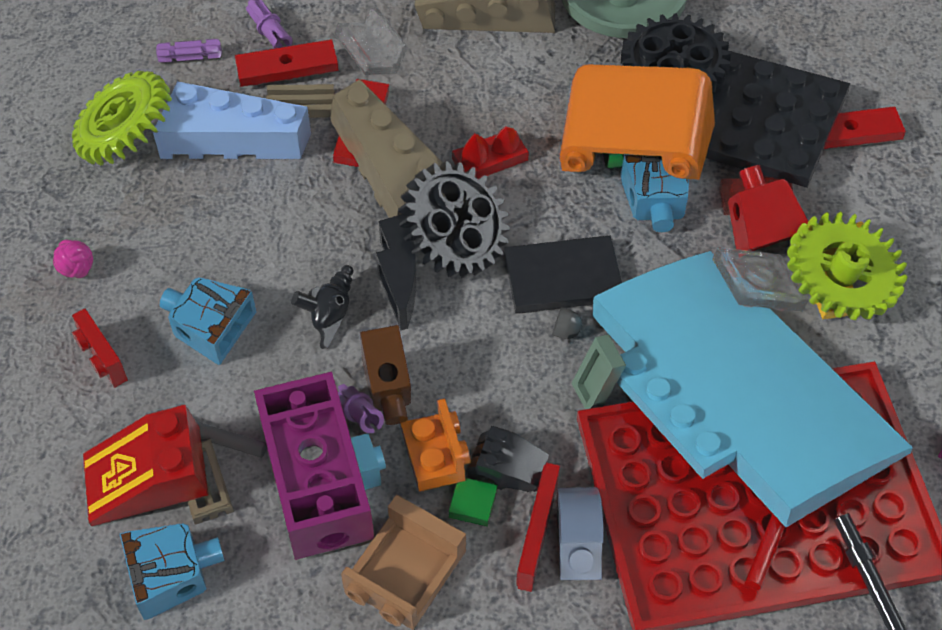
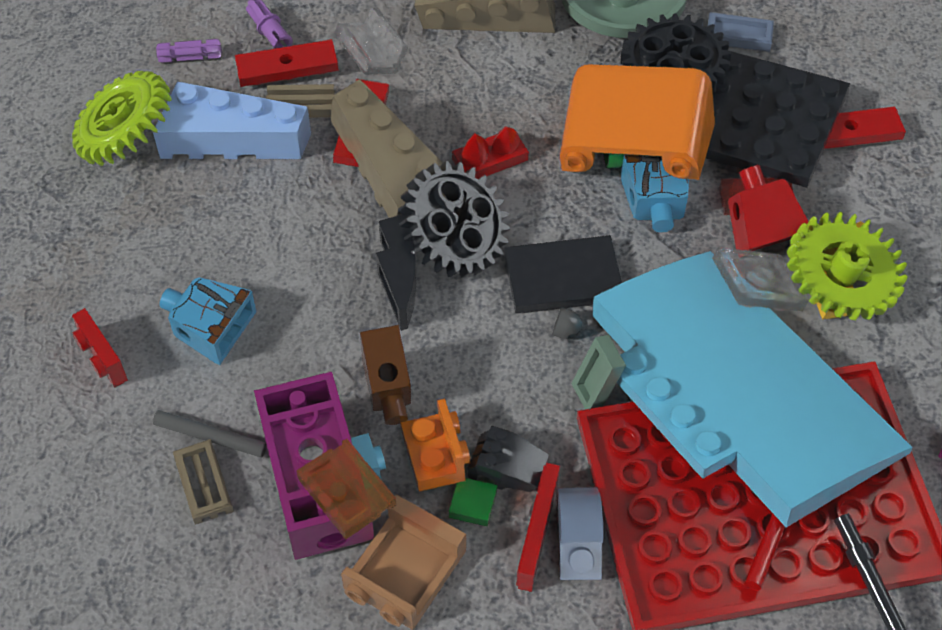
dark pink piece [53,239,93,278] -> none
red slope [83,405,209,526] -> none
dark azure torso [120,523,225,620] -> none
black piece [291,265,354,349] -> none
medium lavender axle [338,384,384,433] -> none
none -> clear orange plate [296,438,396,540]
none -> sand blue tile [707,12,774,52]

